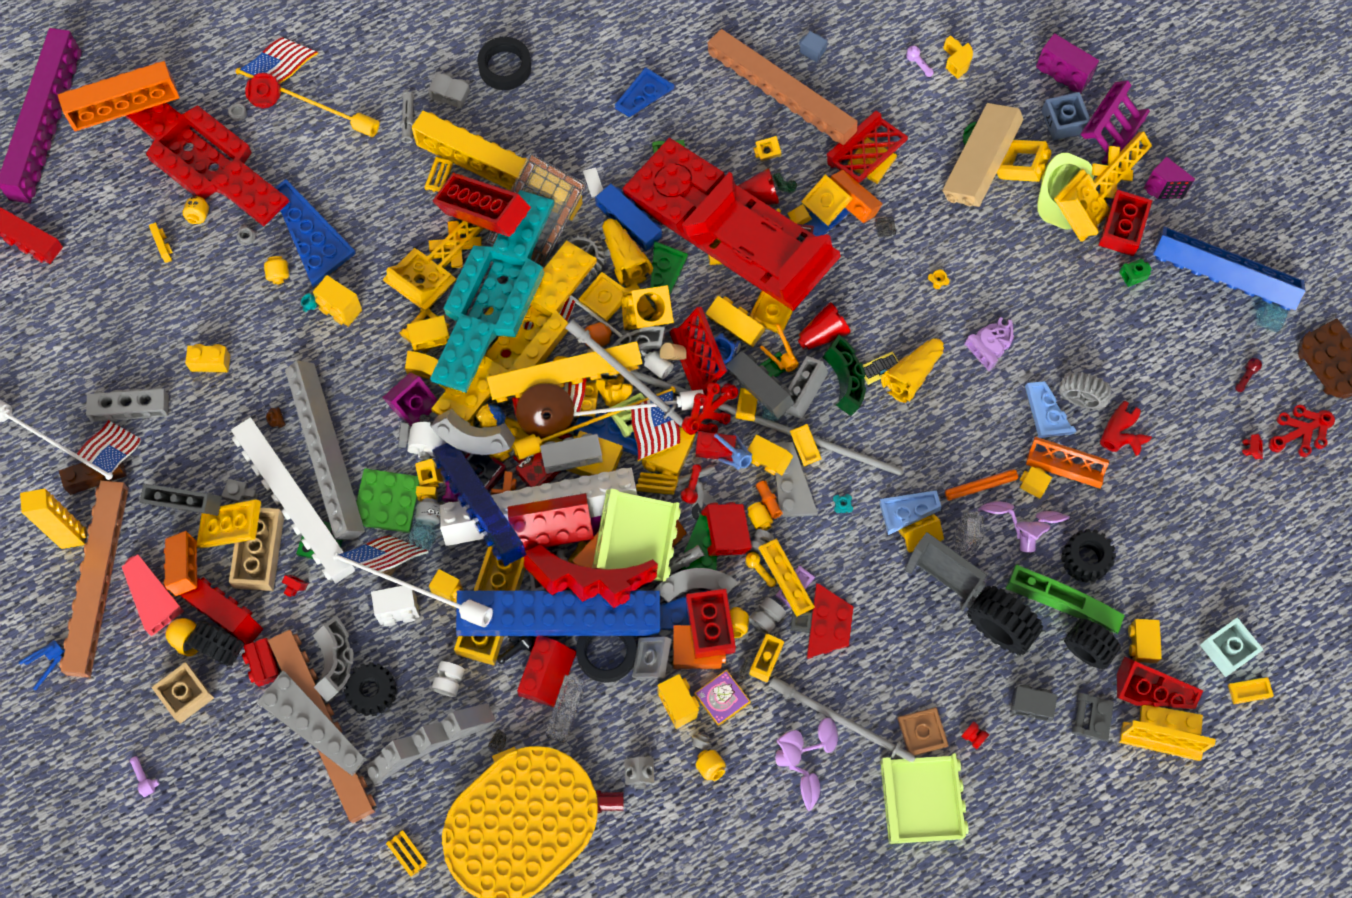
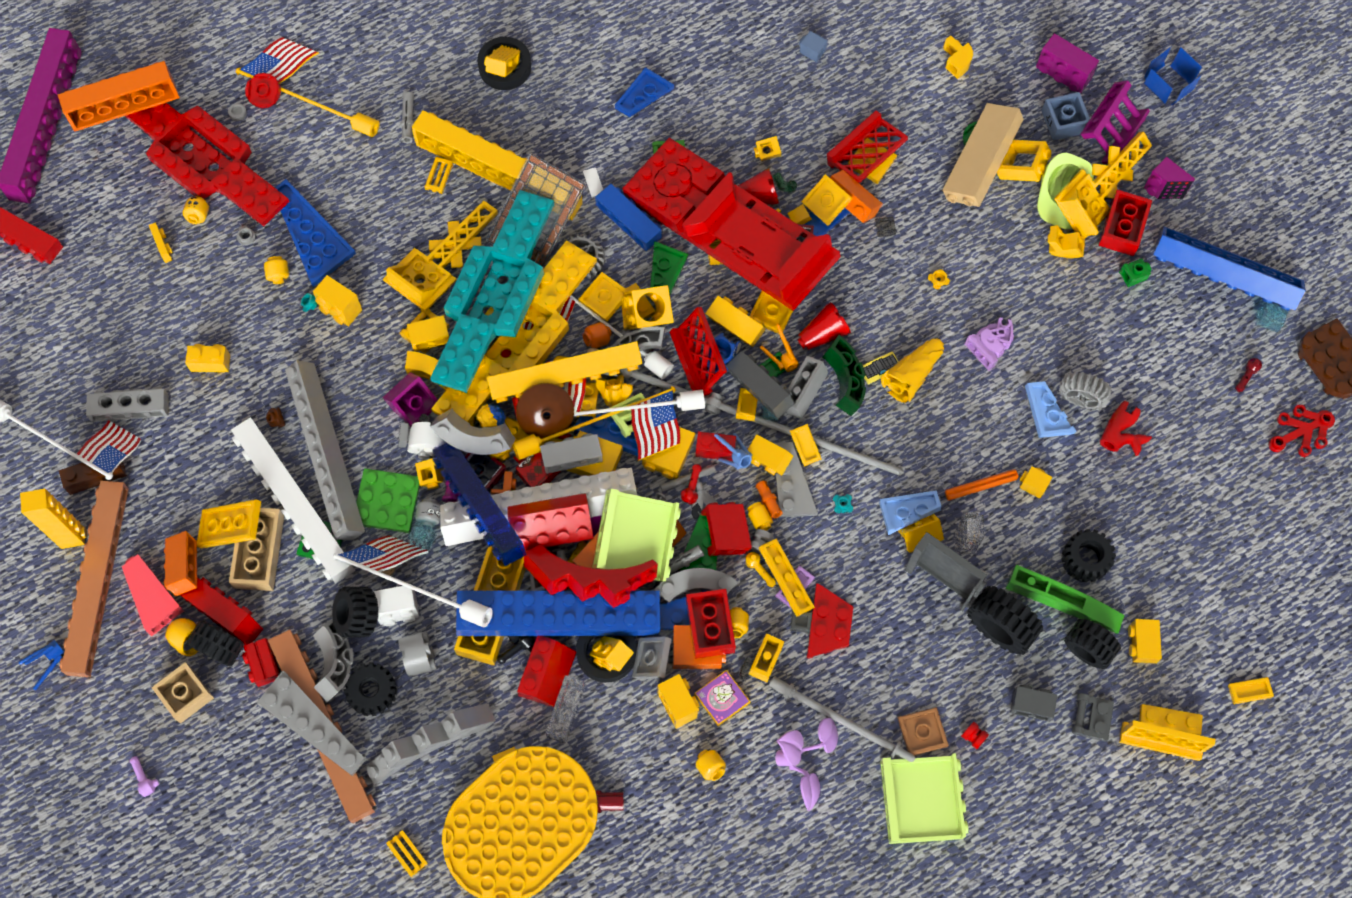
dark grey brick [139,483,222,516] -> none
light grey plate [221,479,259,503] -> none
red tile [282,575,309,597] -> none
yellow plate [416,486,438,501] -> none
light grey brick [428,73,470,109] -> none
yellow brick [429,569,464,607] -> none
white wheel [431,661,465,697] -> none
red brick [432,173,531,237] -> none
clear smoke tile [488,729,507,752] -> none
light grey bar [565,319,684,426] -> none
yellow cone [602,218,653,287] -> none
light grey brick [624,757,655,789] -> none
yellow tile [636,472,679,495] -> none
tan brick [660,343,686,361] -> none
red plant [682,382,738,435] -> none
light grey plate [692,733,712,750] -> none
nougat brick [708,29,858,145] -> none
light grey wheel [749,597,786,635] -> none
lavender piece [906,46,934,77] -> none
lavender plant [978,501,1070,552] -> none
orange fence [1026,437,1109,489] -> none
red wedge [1117,656,1203,709] -> none
light aqua brick [1200,618,1263,677] -> none
red tile [1242,434,1263,459] -> none
none -> black tyre [332,586,379,637]
none -> light grey brick [398,631,436,677]
none -> yellow brick [484,45,520,77]
none -> yellow brick [589,636,634,672]
none -> yellow brick [1047,225,1085,259]
none -> blue piece [1144,46,1202,105]

